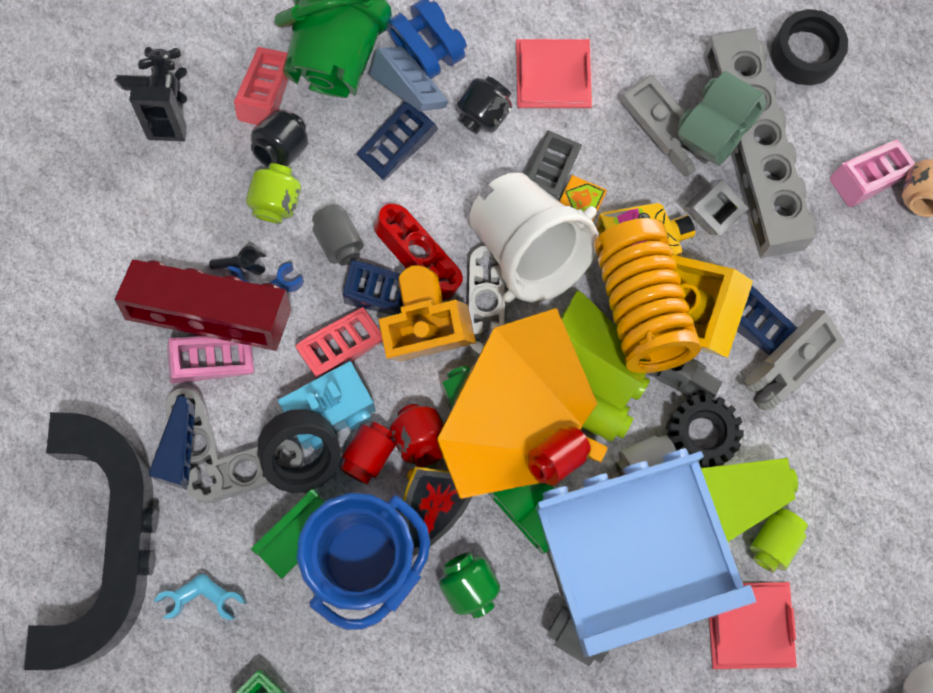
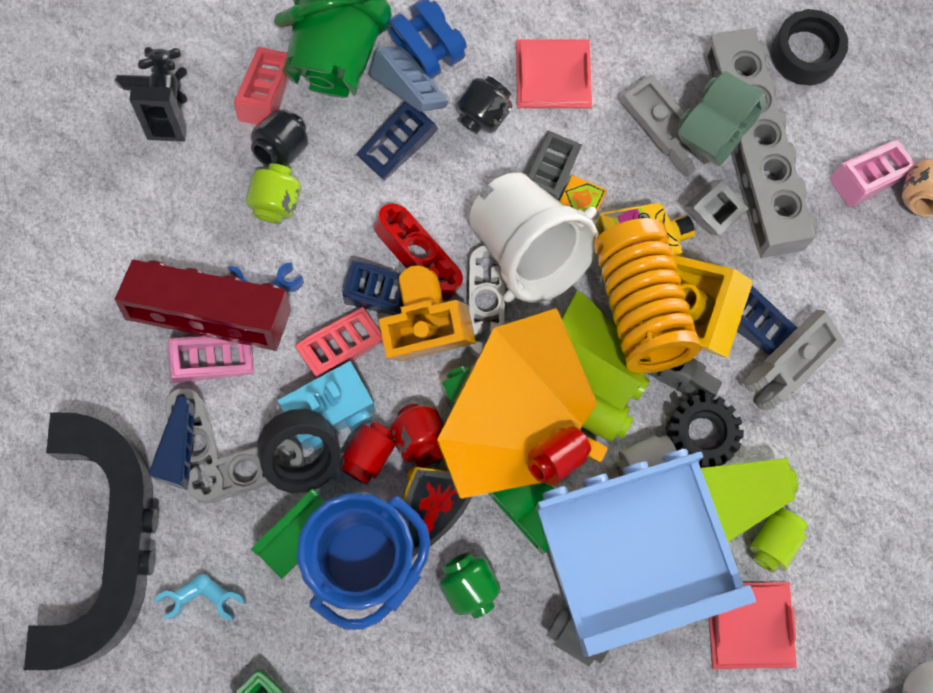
black hand [209,246,267,275] -> none
dark grey brick [312,205,364,266] -> none

